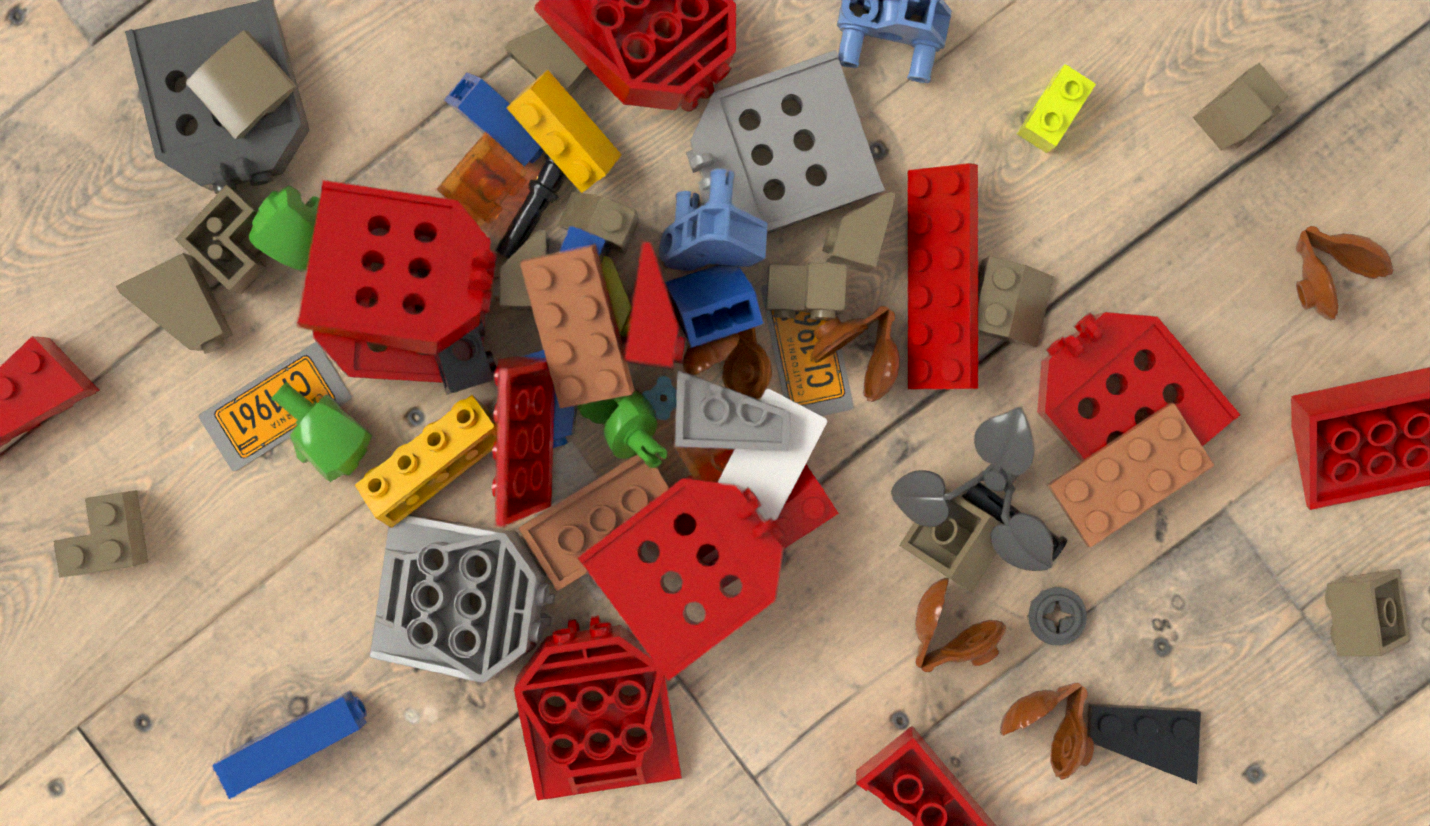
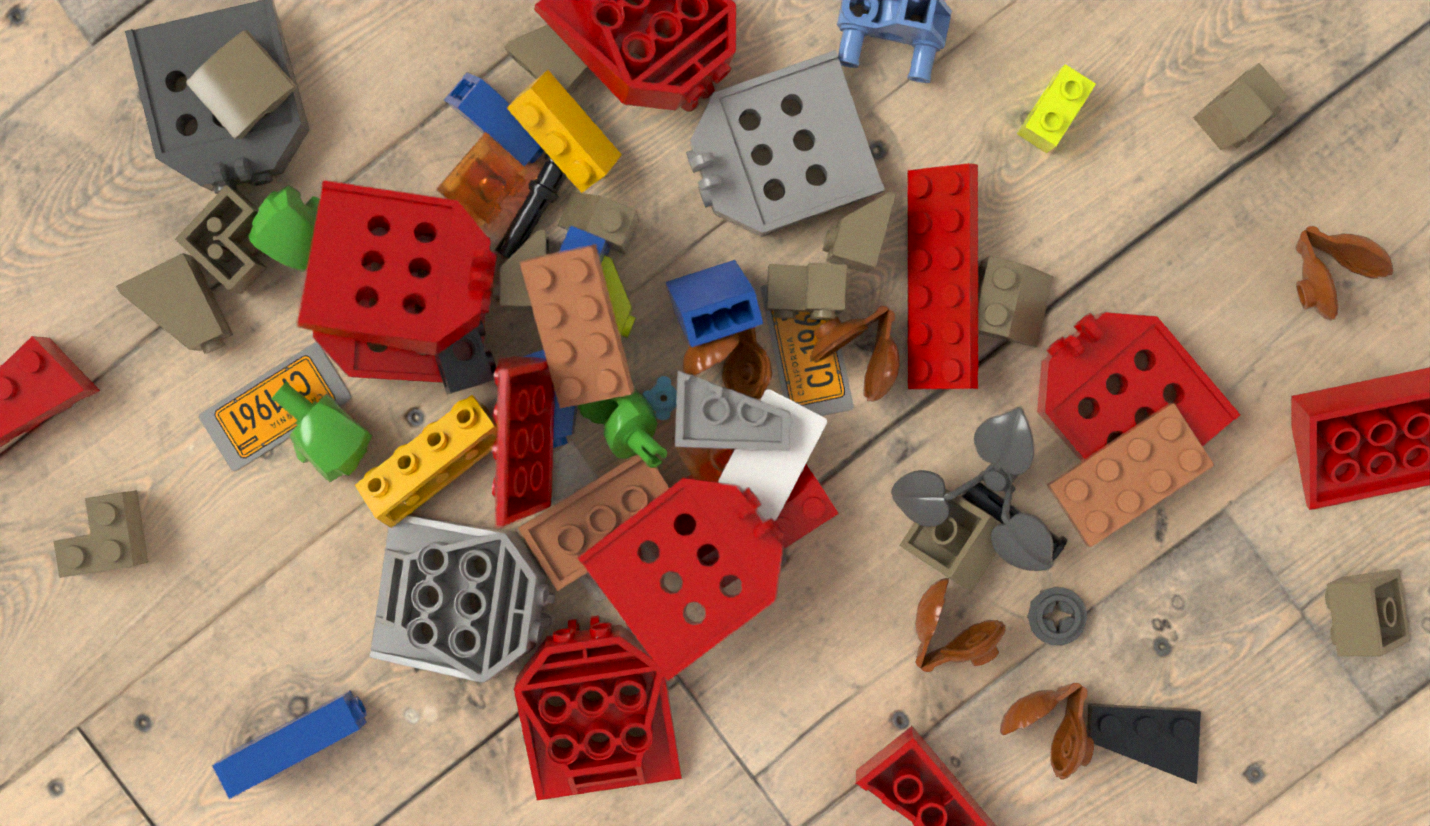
red slope [625,241,685,370] -> none
medium blue piece [659,169,768,271] -> none

